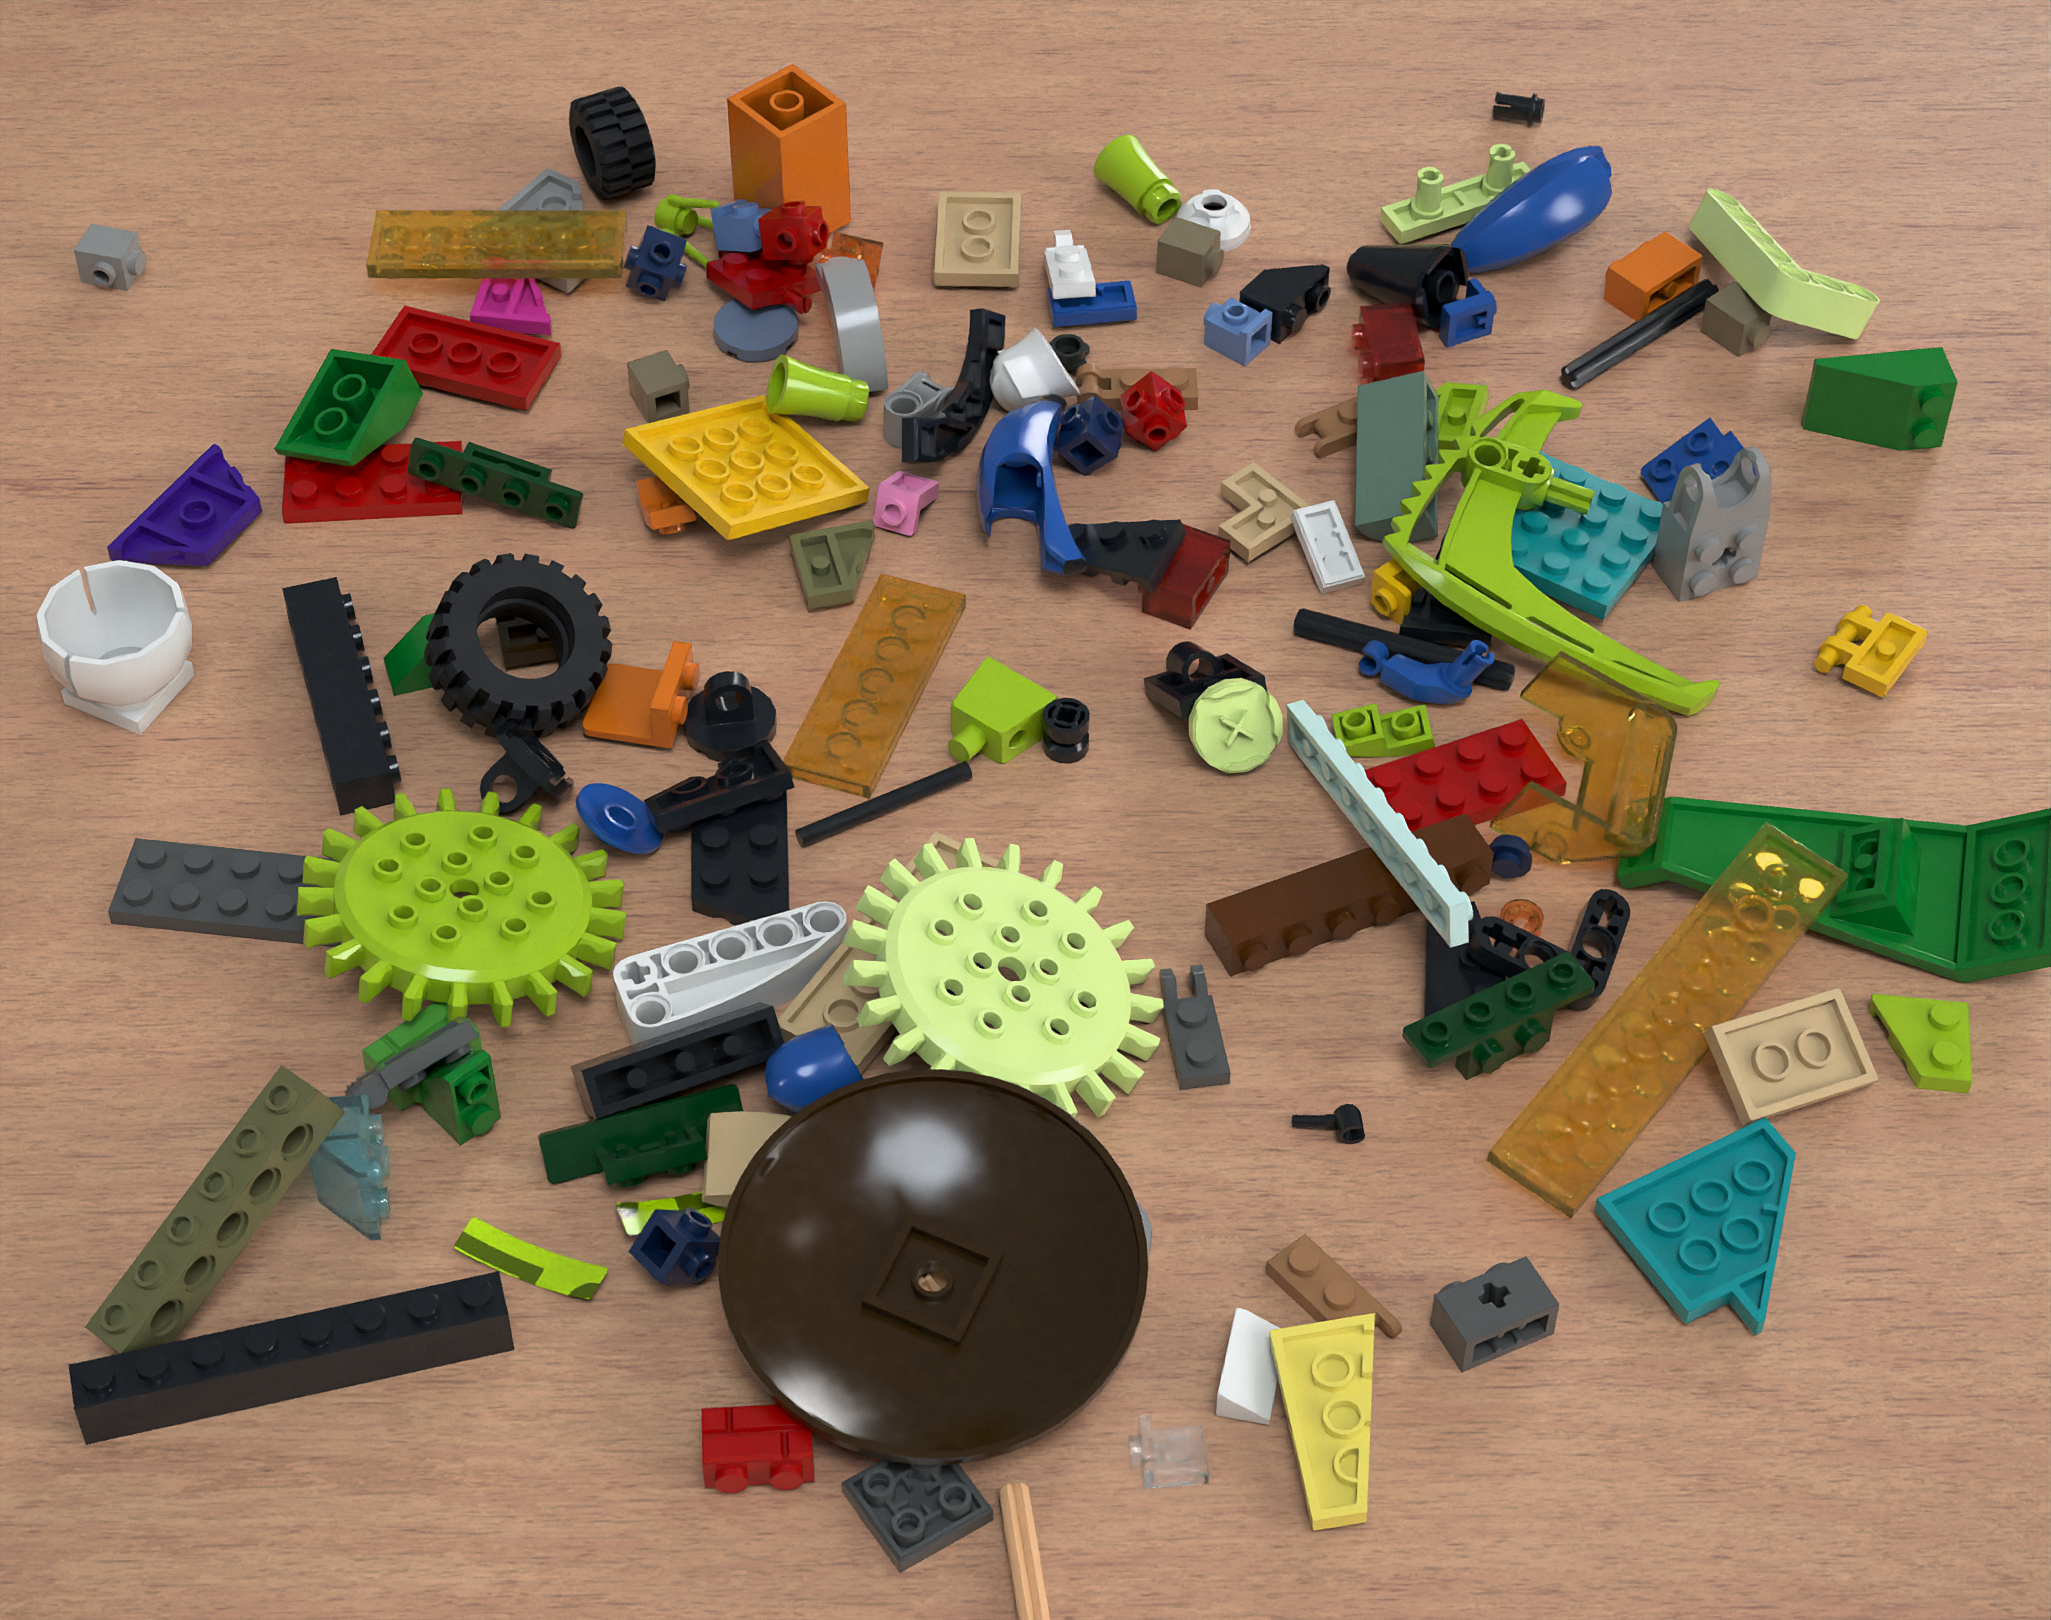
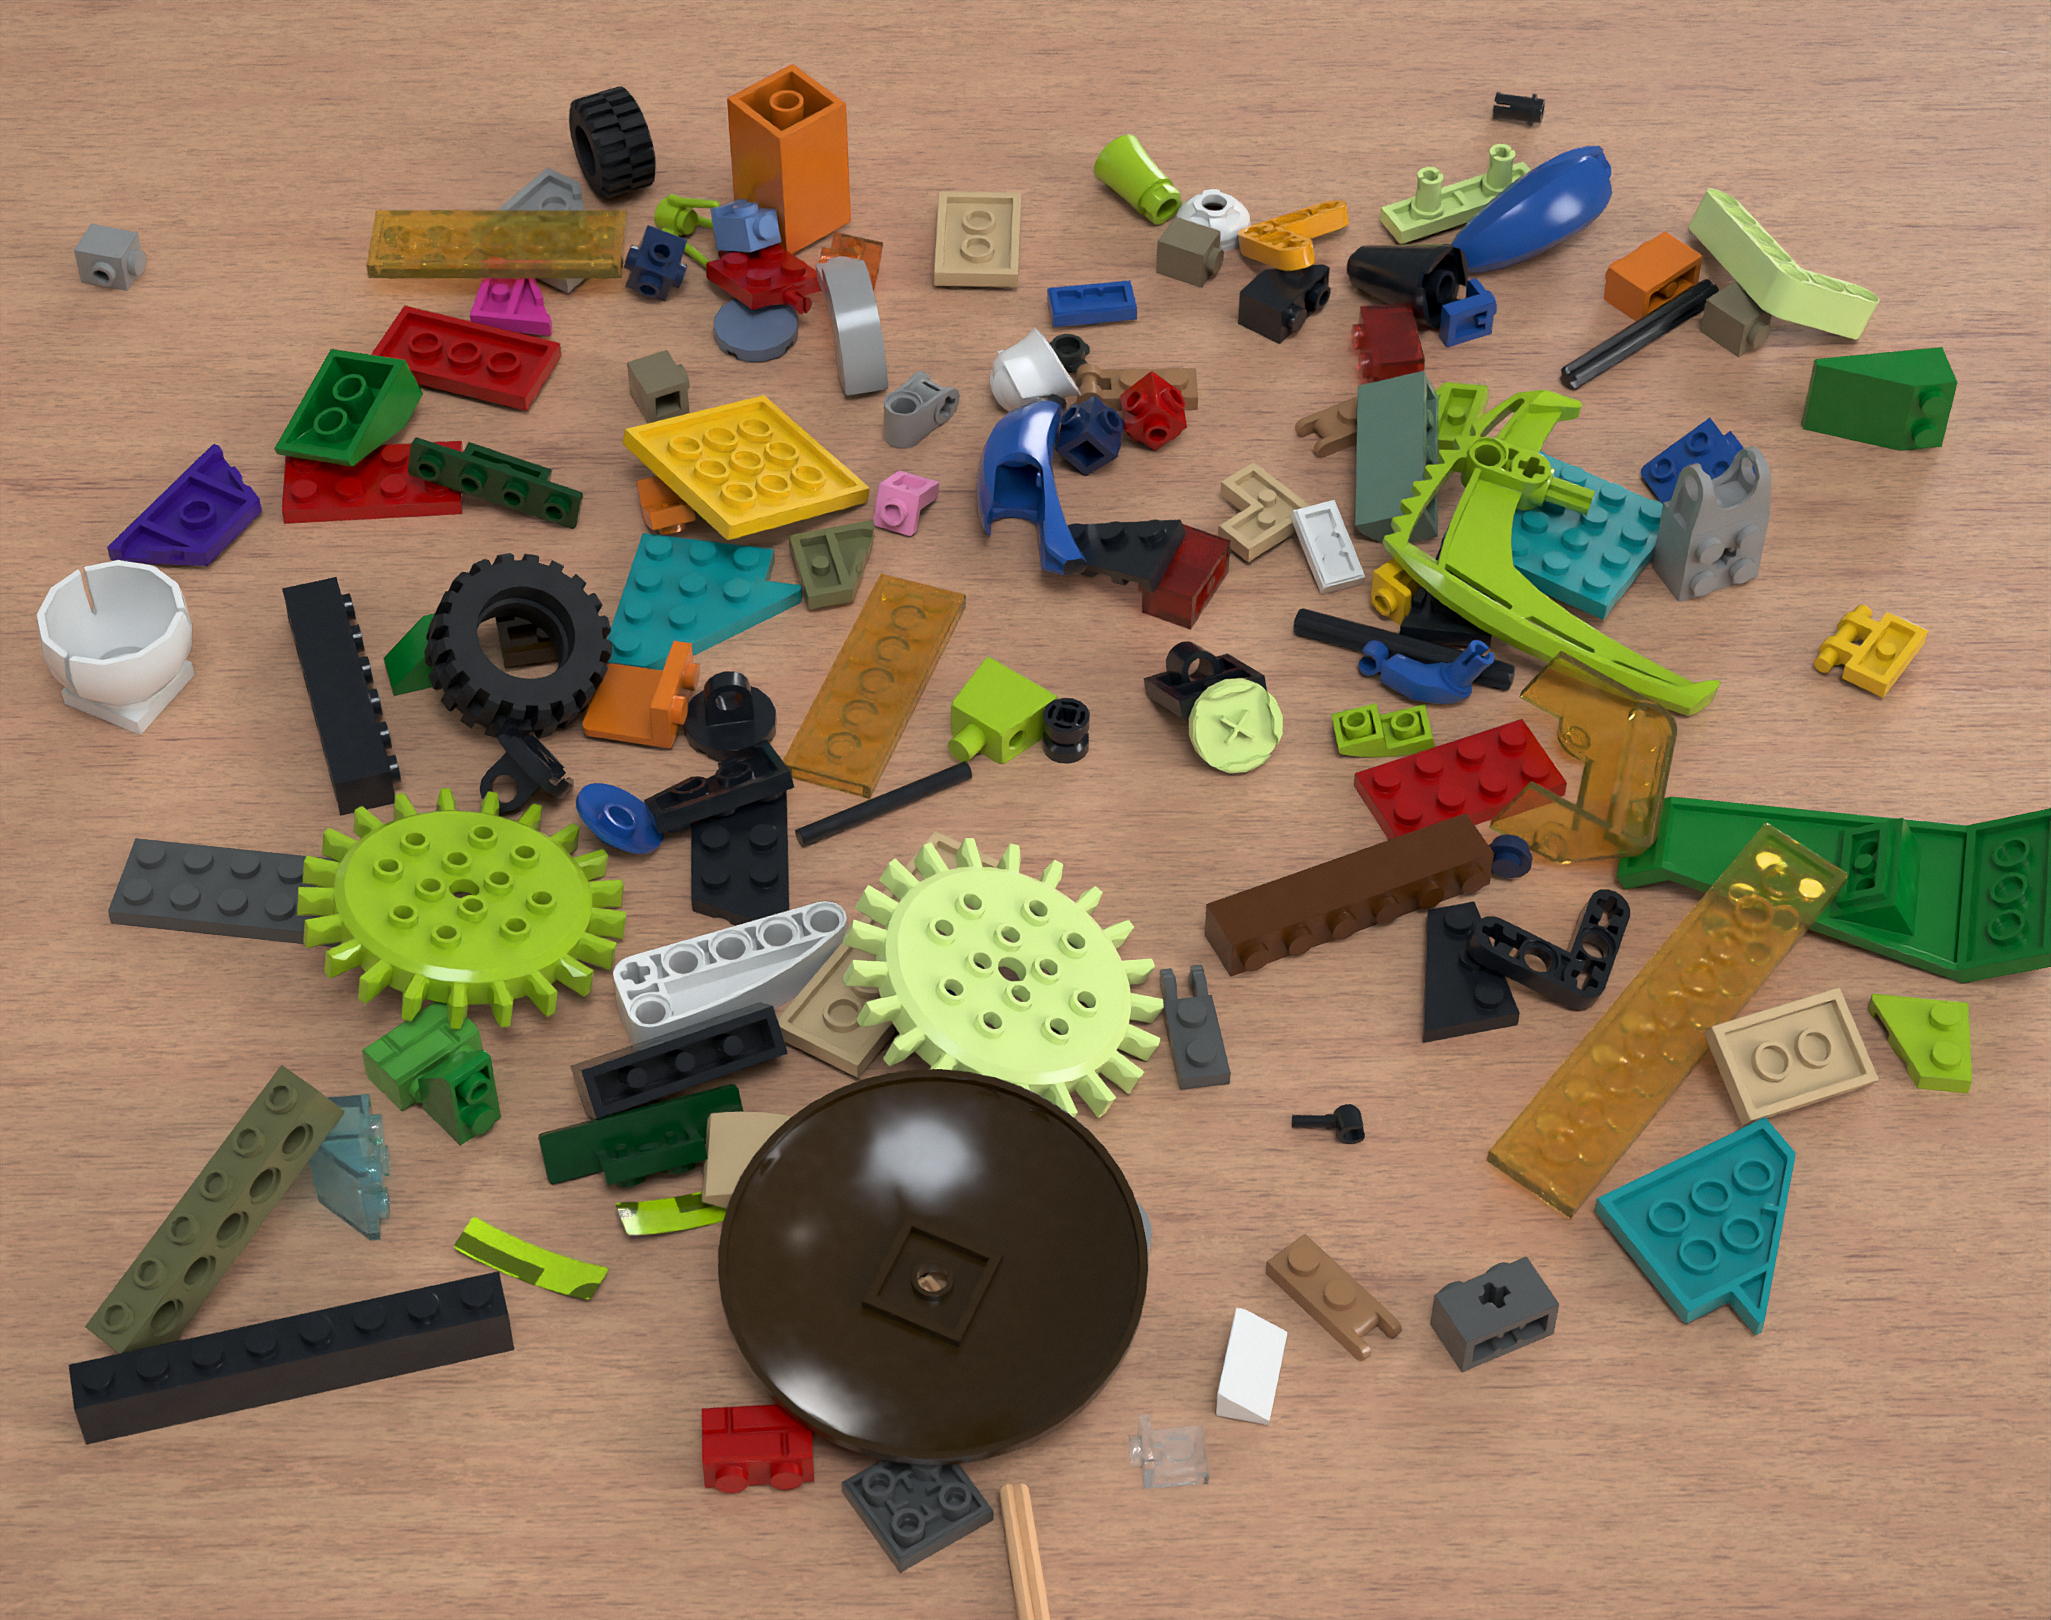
dark grey hinge [344,1016,479,1114] -> none
dark blue brick [628,1208,720,1286] -> none
red brick [758,201,829,265] -> none
blue piece [765,1024,863,1114] -> none
lime plant [766,354,869,422] -> none
black tile [902,308,1006,464] -> none
white hinge [1044,230,1096,299] -> none
medium blue brick [1203,297,1272,366] -> none
light yellow wing [1270,1313,1375,1531] -> none
light aqua plate [1286,700,1473,948] -> none
dark green bracket [1402,952,1595,1080] -> none
clear orange bush [1500,899,1544,937] -> none
none -> teal wing [606,533,803,671]
none -> light orange beam [1237,200,1350,271]

